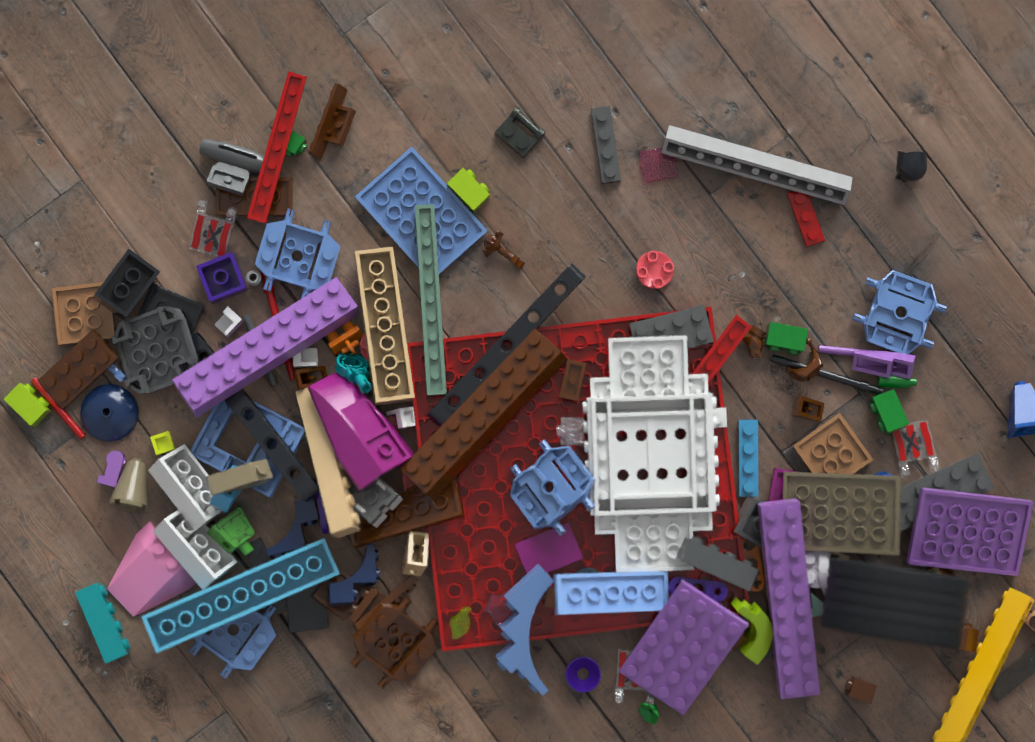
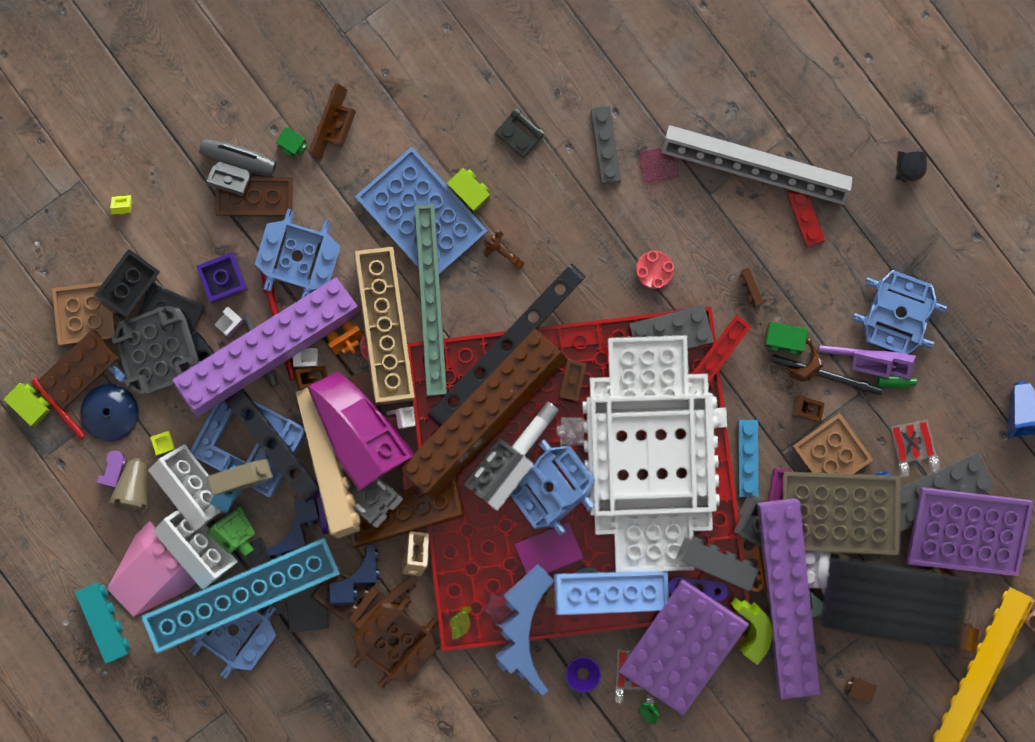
flag [188,199,238,257] -> none
light grey pin [246,270,262,286] -> none
red plate [247,71,307,224] -> none
teal pin [335,353,372,393] -> none
reddish brown animal [742,325,766,359] -> none
green brick [869,389,909,435] -> none
none -> neon yellow plate [110,196,132,214]
none -> piece [464,402,559,510]
none -> reddish brown plate [739,268,763,308]

